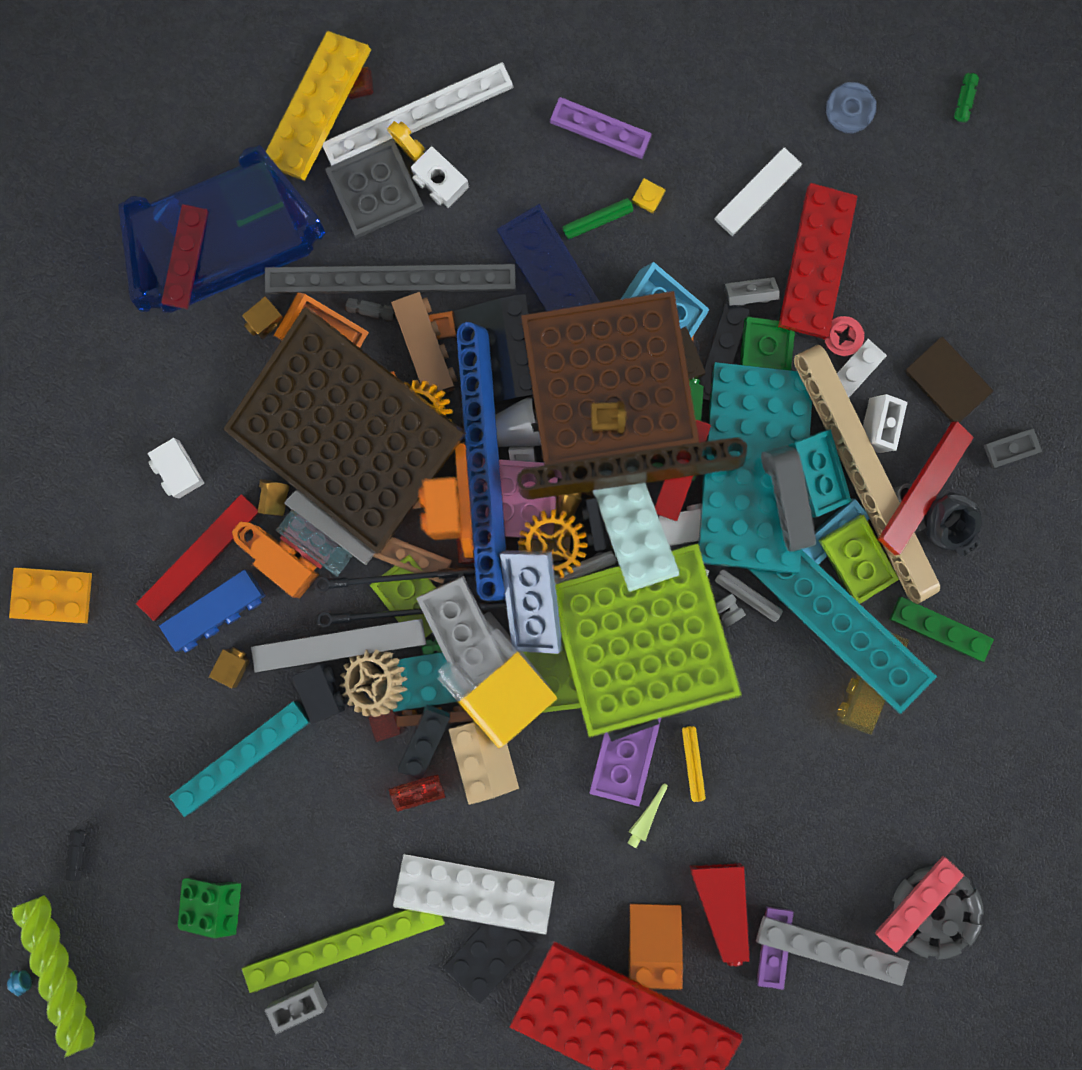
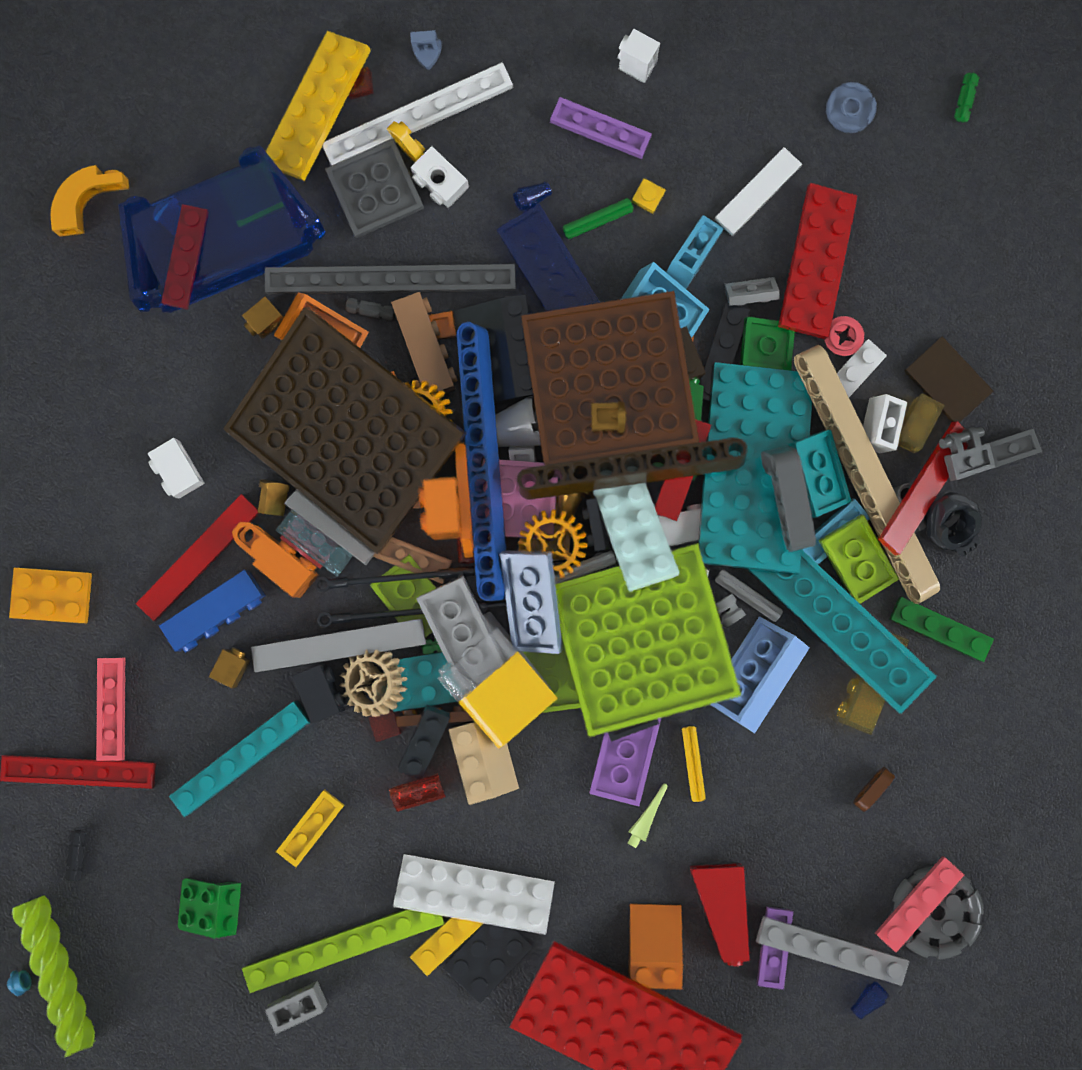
none -> red tile [0,755,156,789]
none -> light orange arch [51,165,129,236]
none -> coral plate [96,658,125,761]
none -> yellow plate [276,790,344,867]
none -> sand blue tile [410,30,442,70]
none -> yellow plate [410,917,483,976]
none -> clear blue cone [513,181,552,212]
none -> white brick [618,29,660,83]
none -> medium azure slope [666,215,724,289]
none -> light blue slope [710,616,810,733]
none -> clear blue cone [851,981,889,1020]
none -> reddish brown beam [853,767,895,812]
none -> clear yellow brick [898,393,945,453]
none -> dark grey plate [939,427,995,481]

